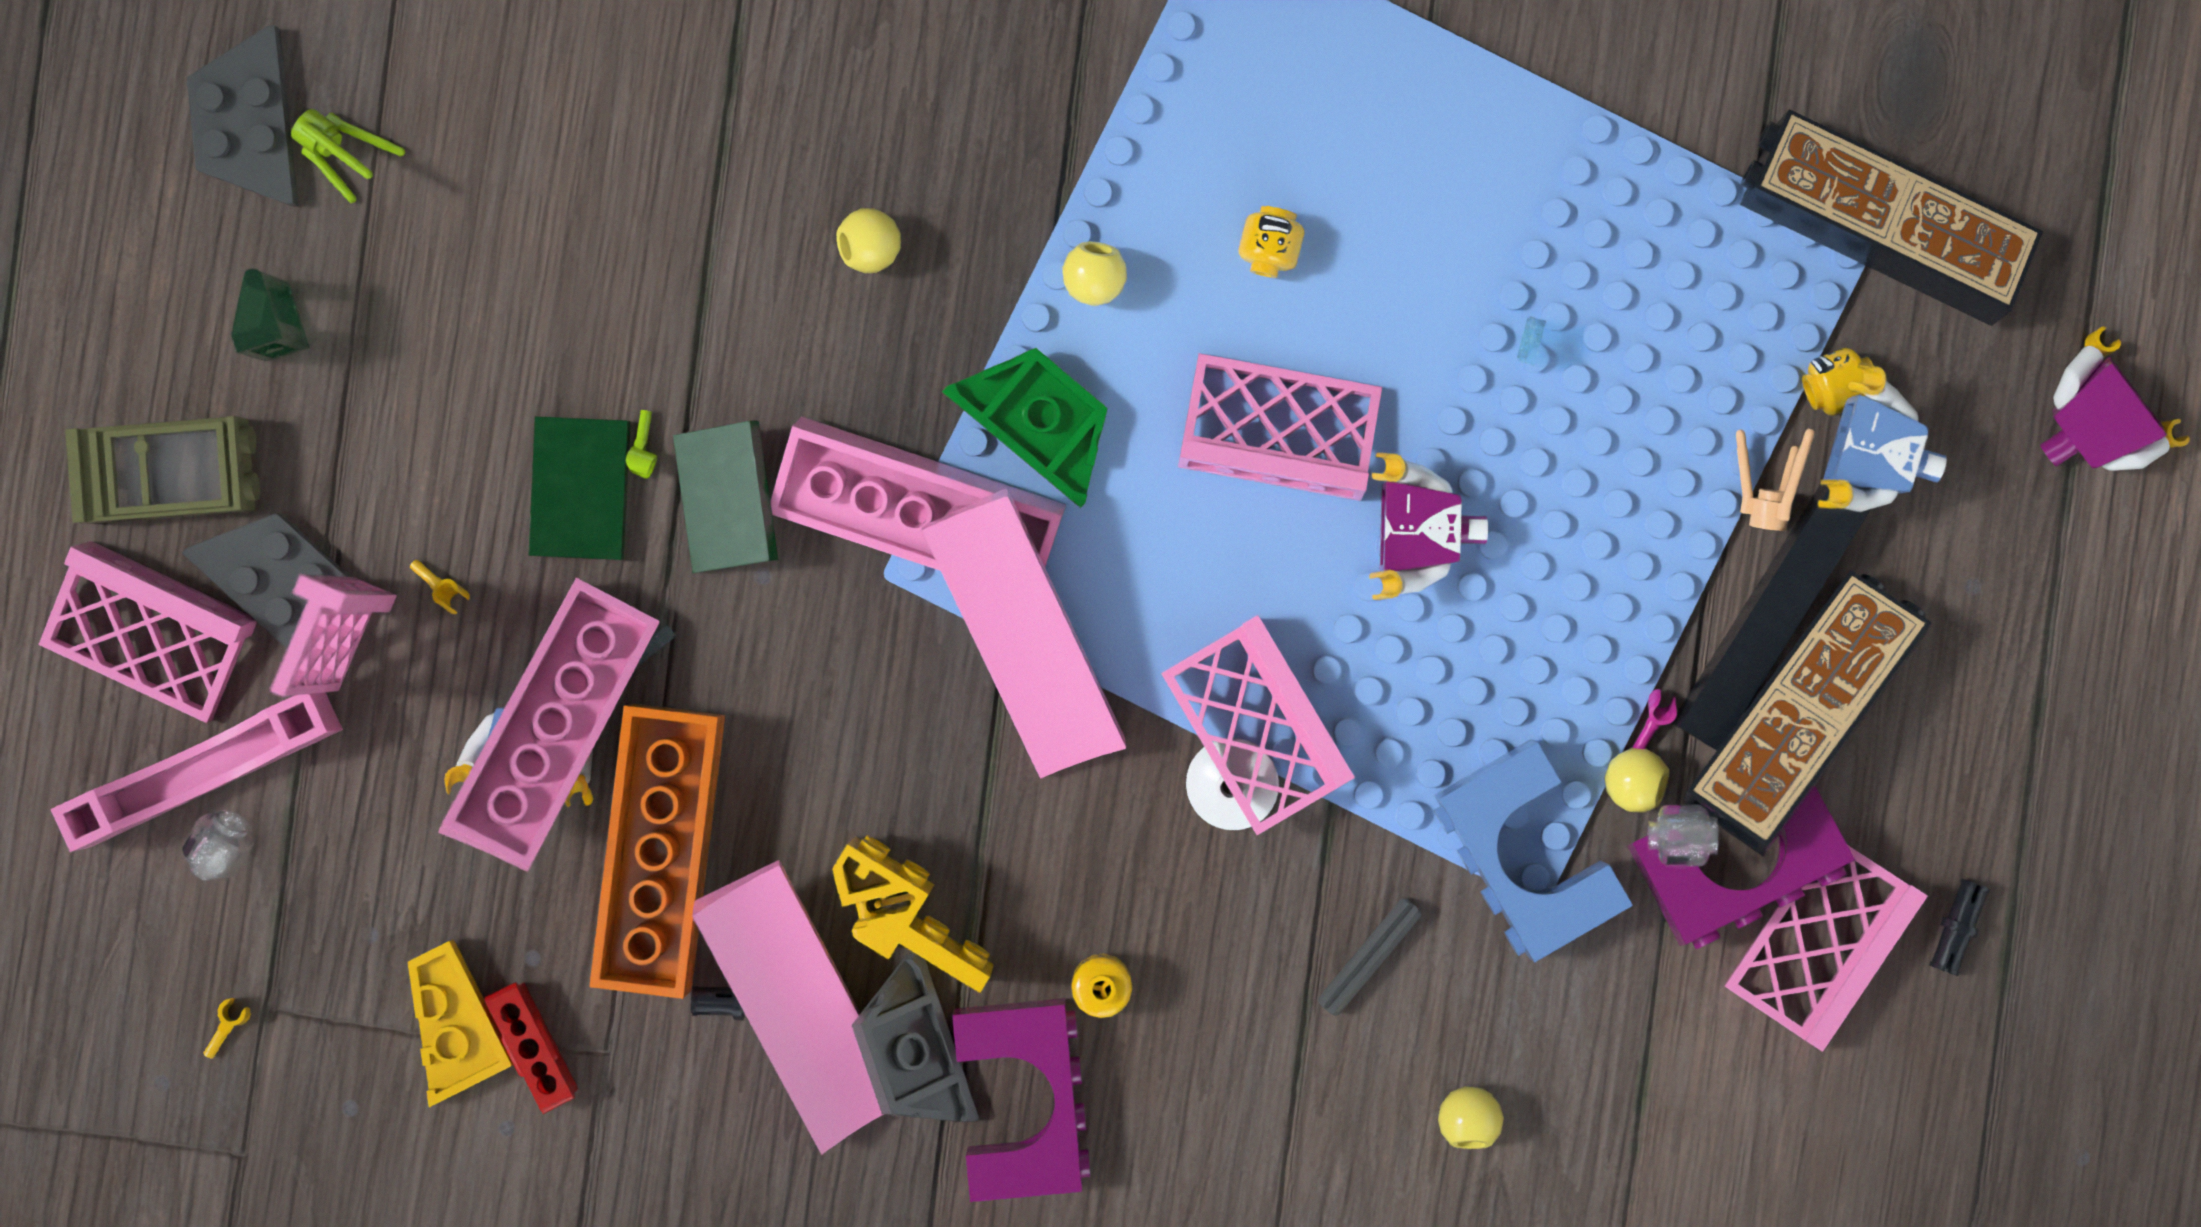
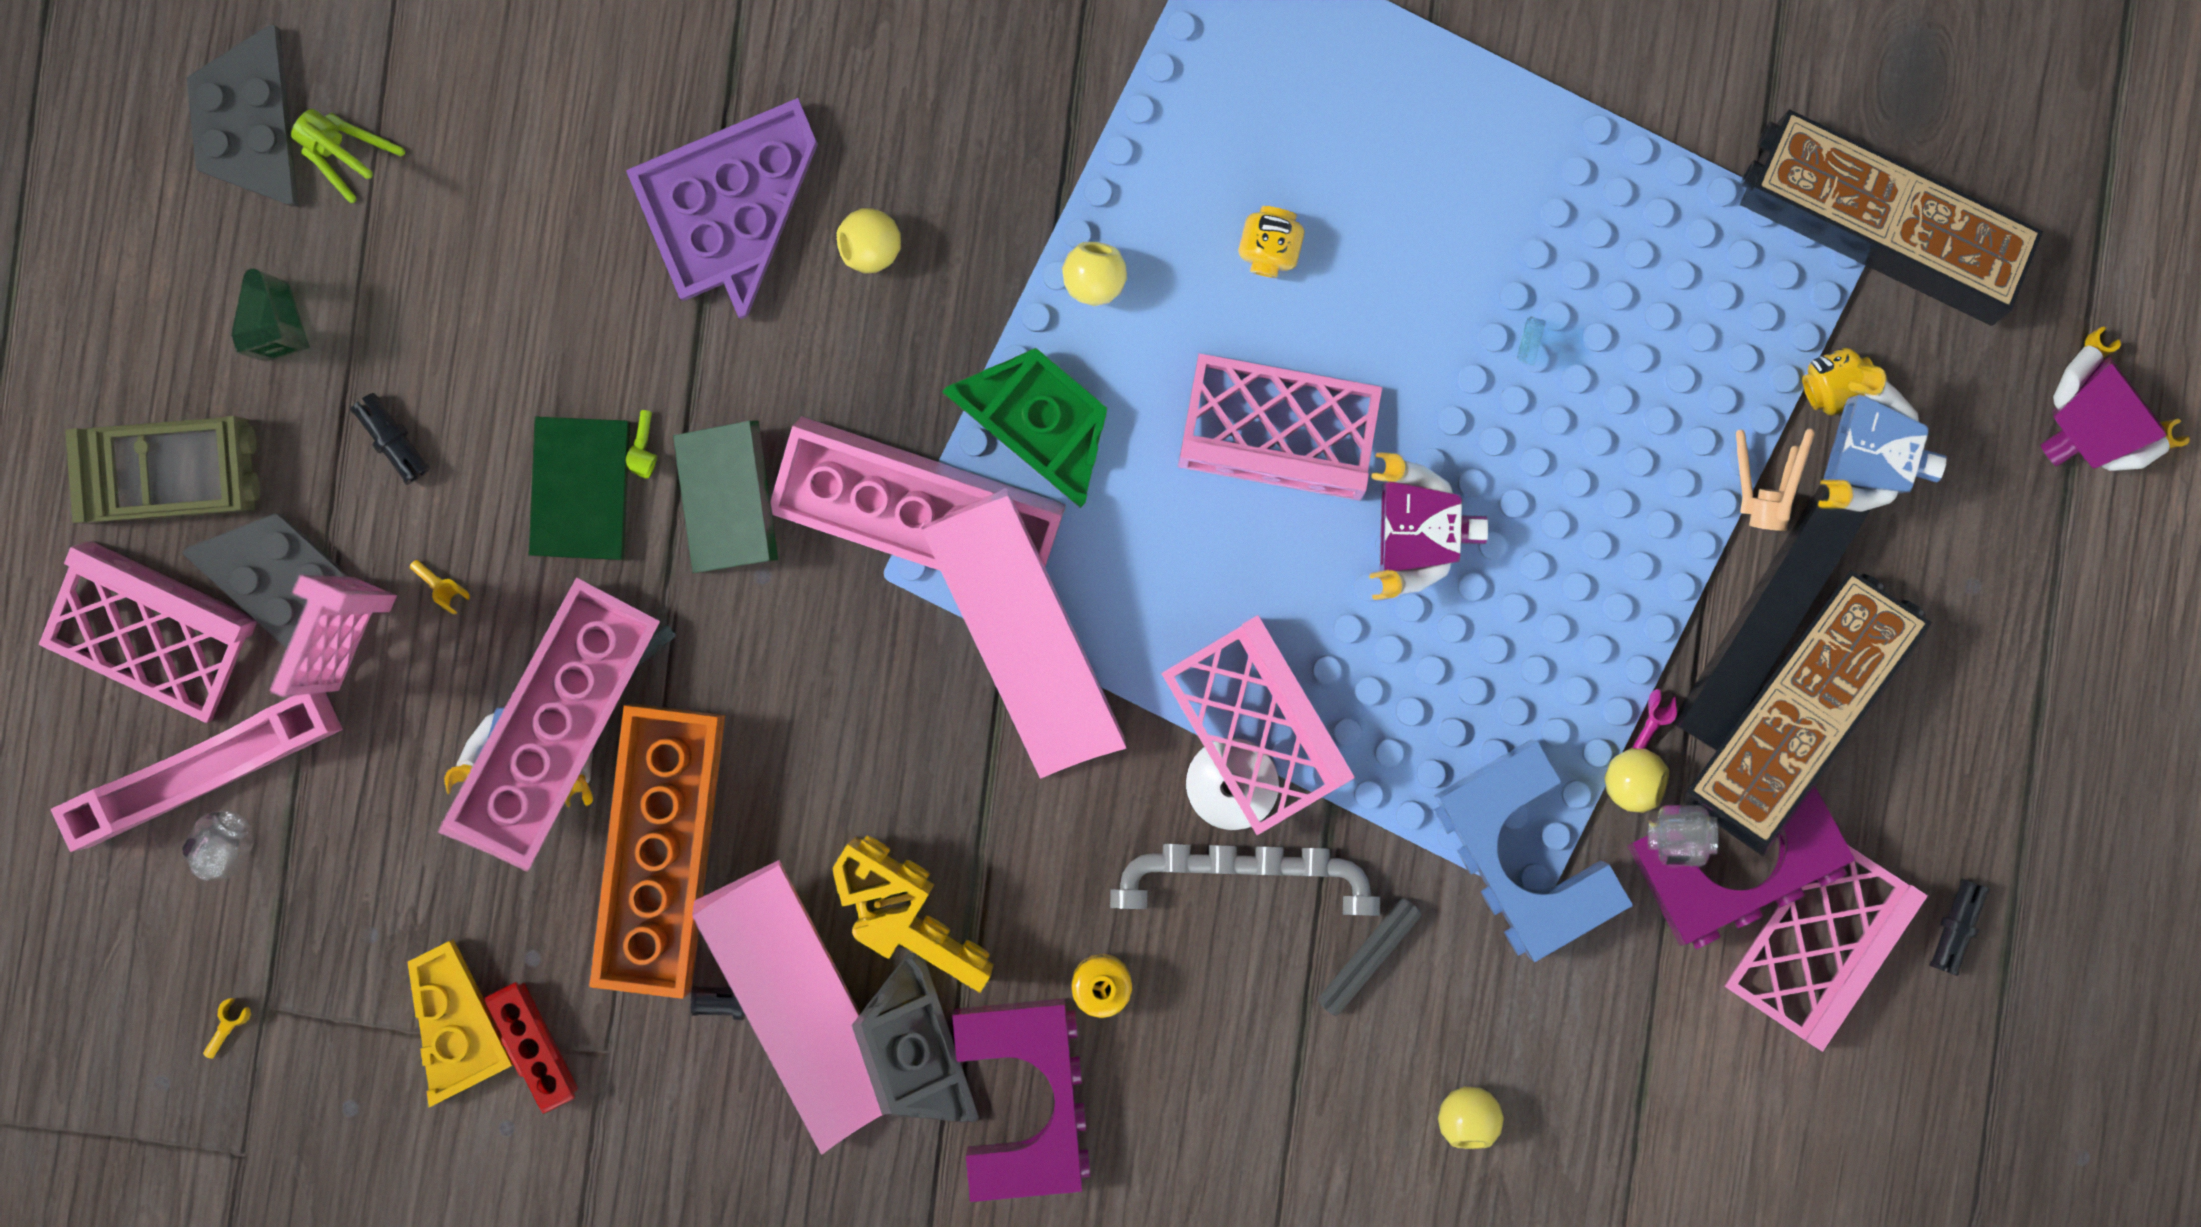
none -> black pin [350,393,431,485]
none -> medium lavender wing [626,98,818,320]
none -> light grey bar [1110,844,1380,916]

